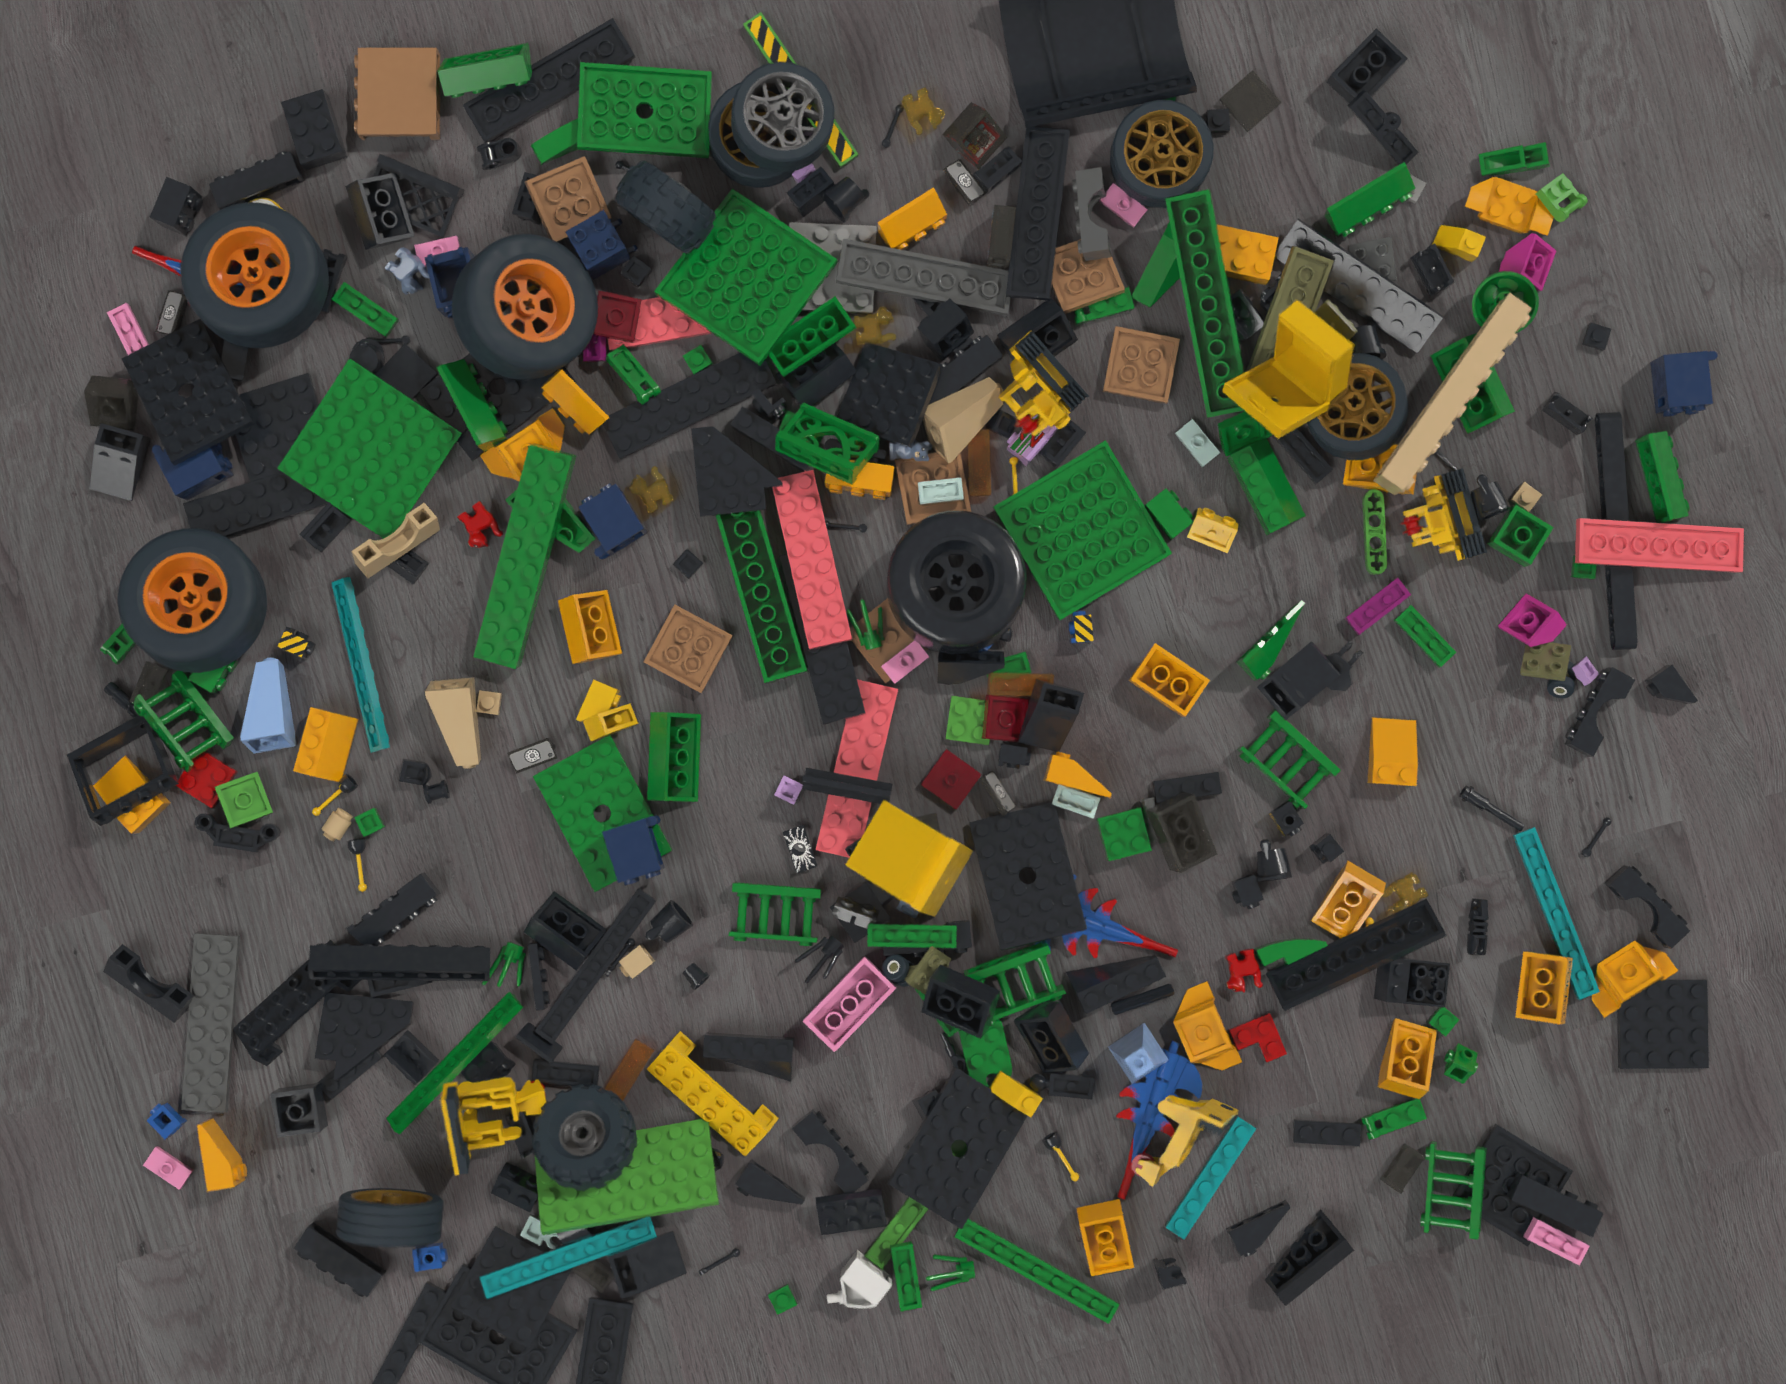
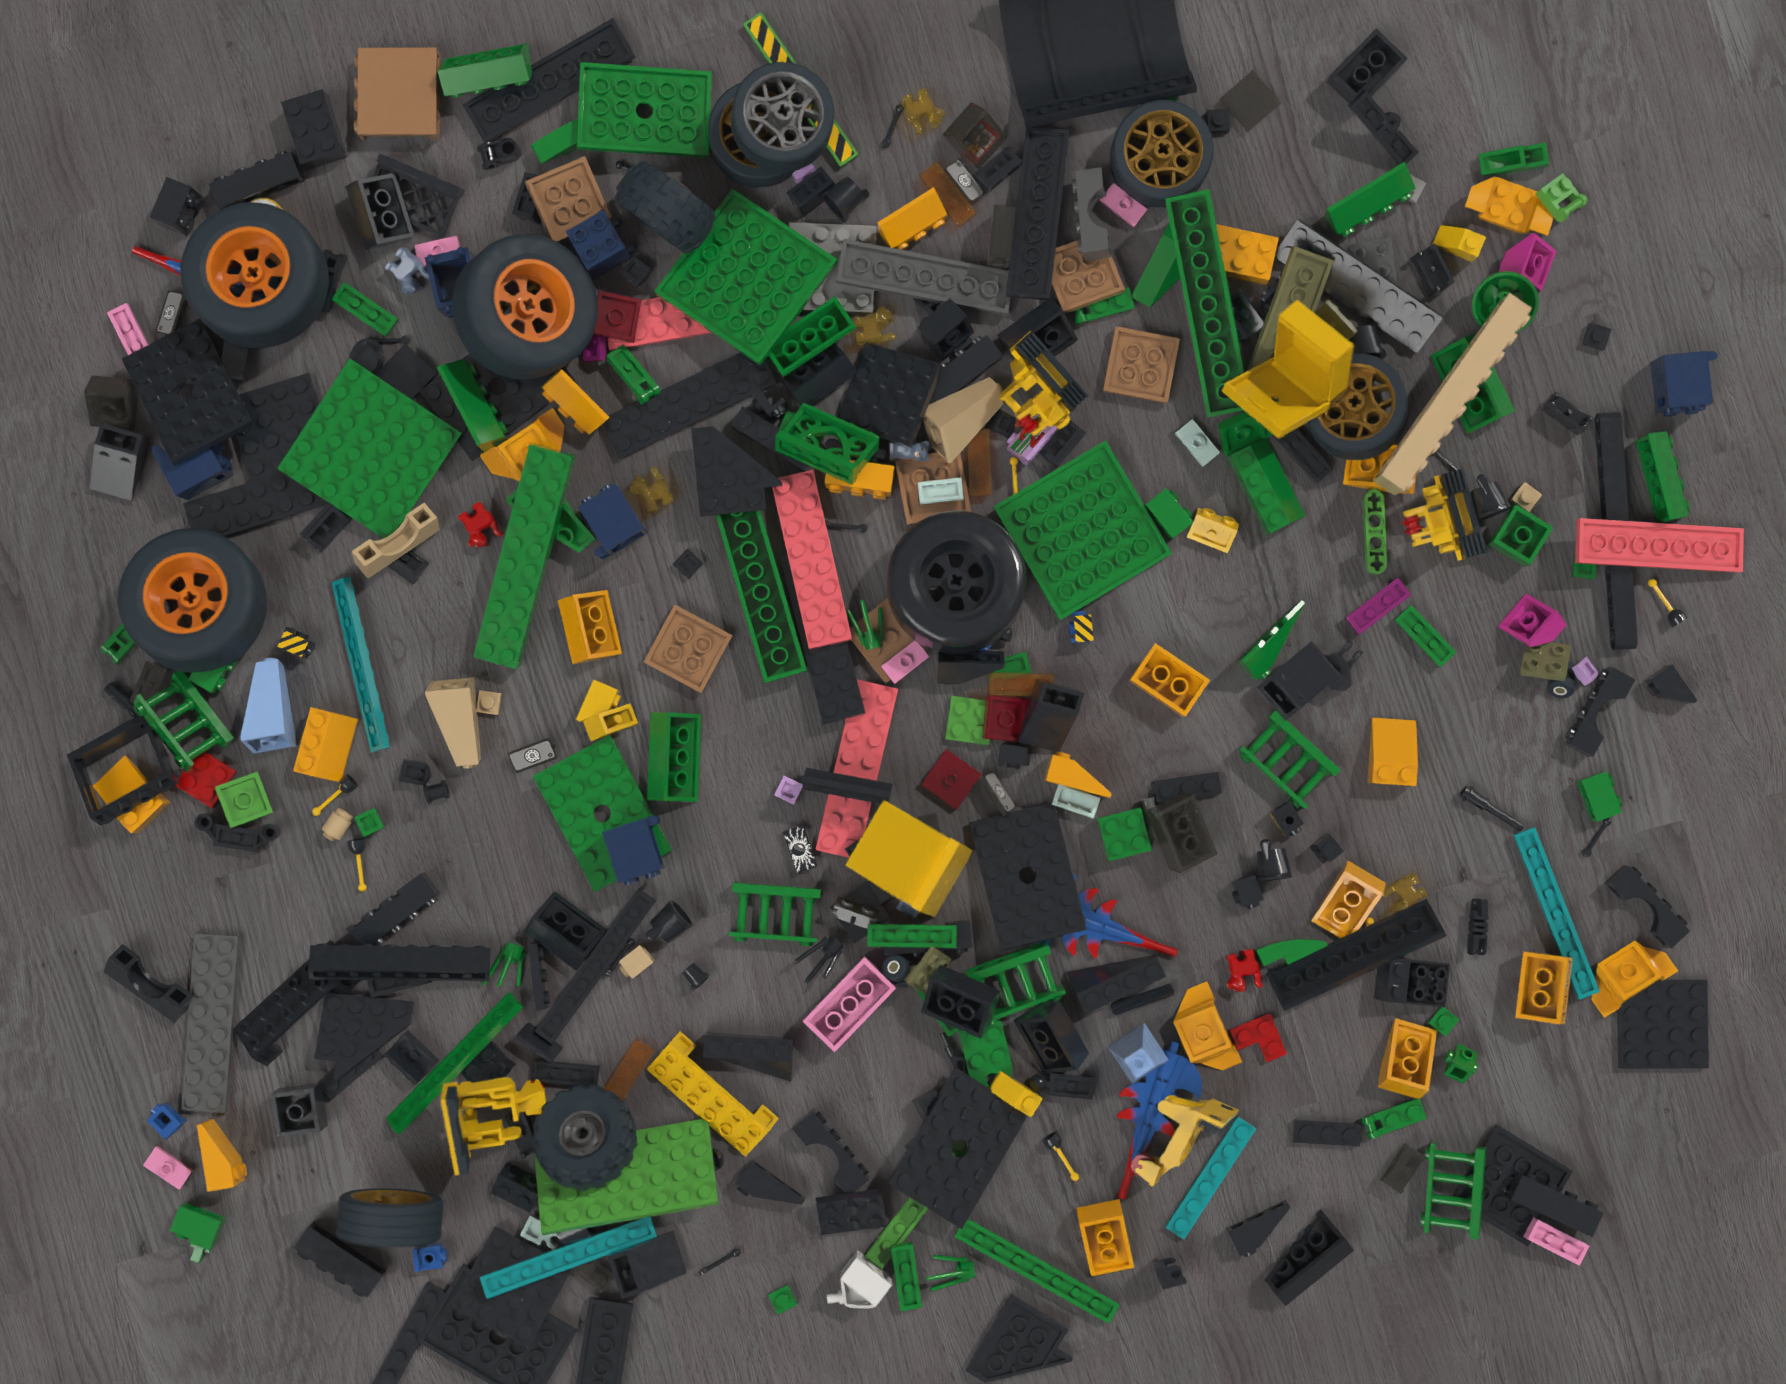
green plate [683,345,713,374] -> none
none -> green hinge [170,1202,226,1263]
none -> clear orange plate [919,161,976,228]
none -> black wing [965,1293,1073,1383]
none -> green brick [1576,771,1622,822]
none -> hinge [1648,578,1688,628]

